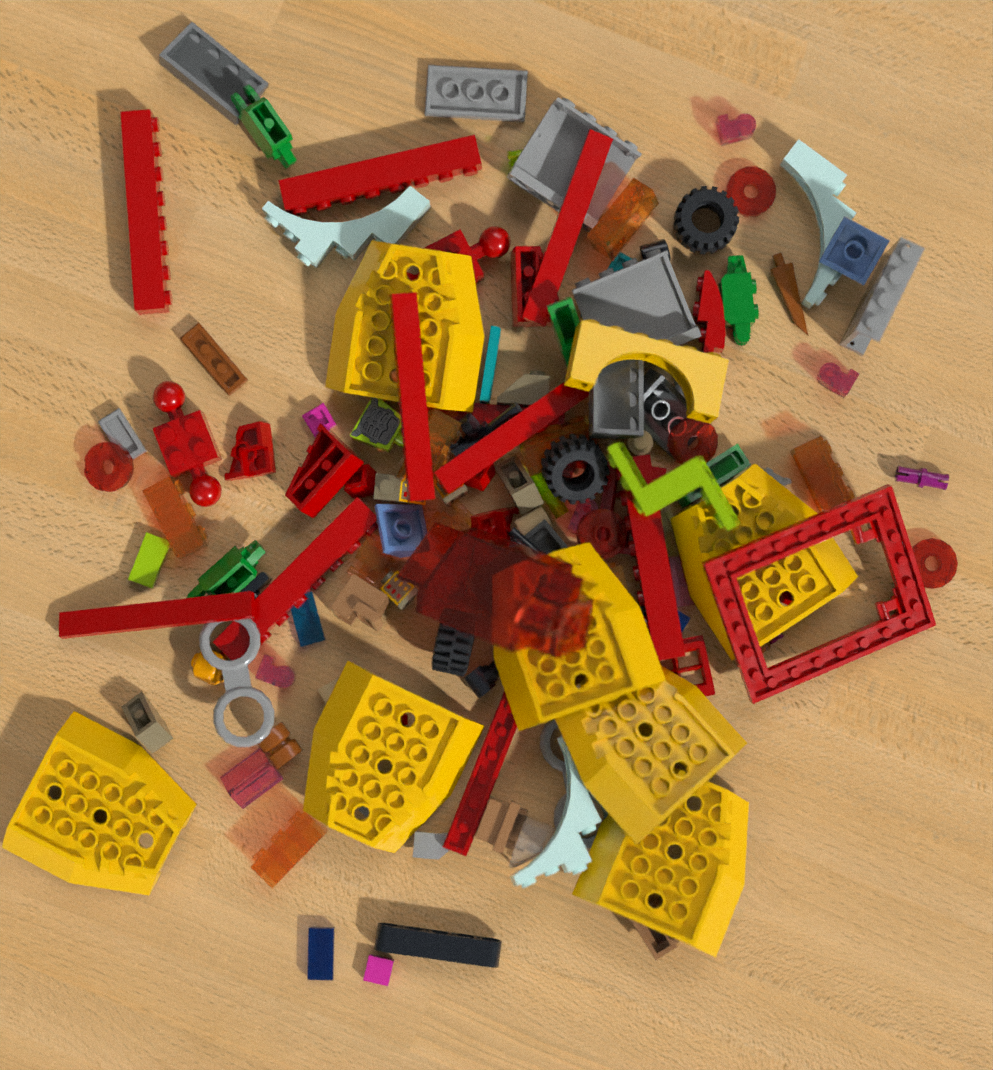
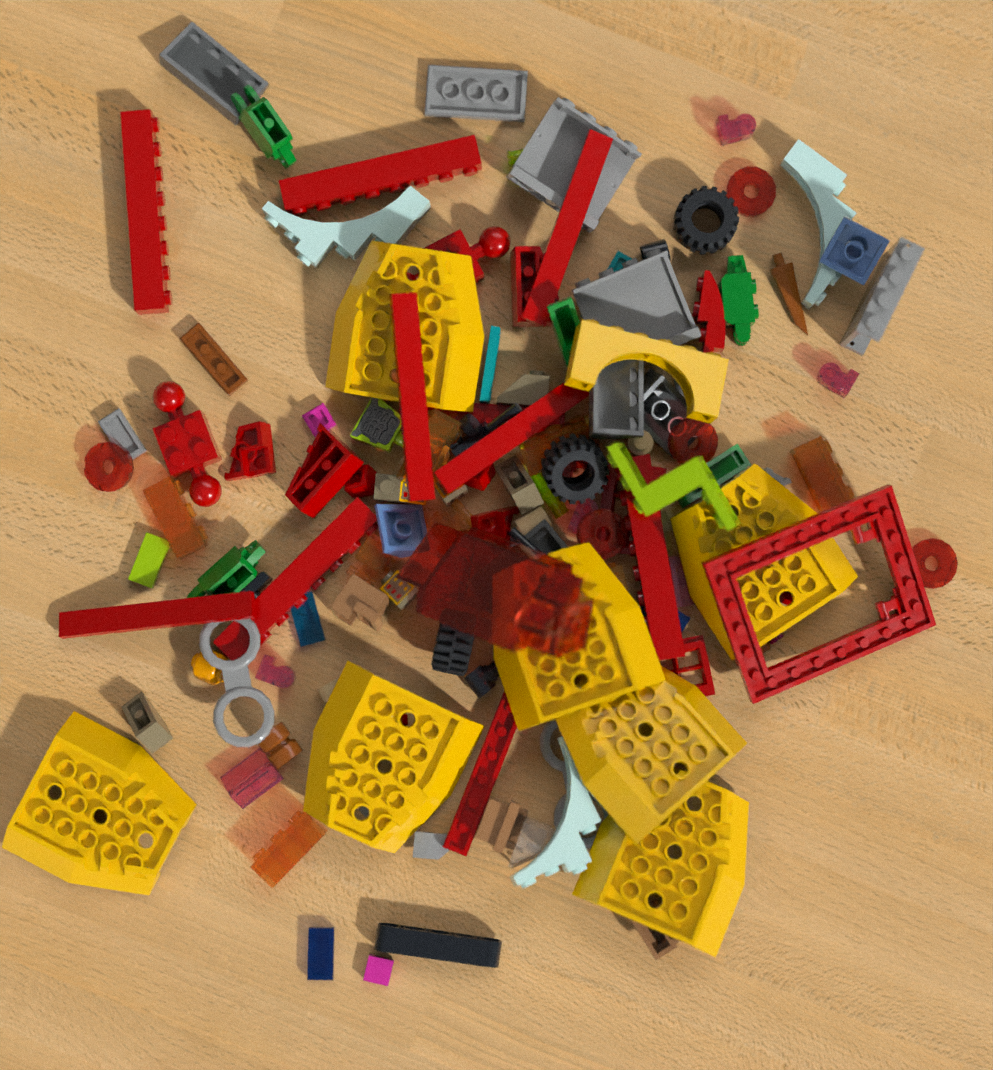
clear orange brick [587,178,659,261] -> none
magenta pin [895,465,949,490] -> none

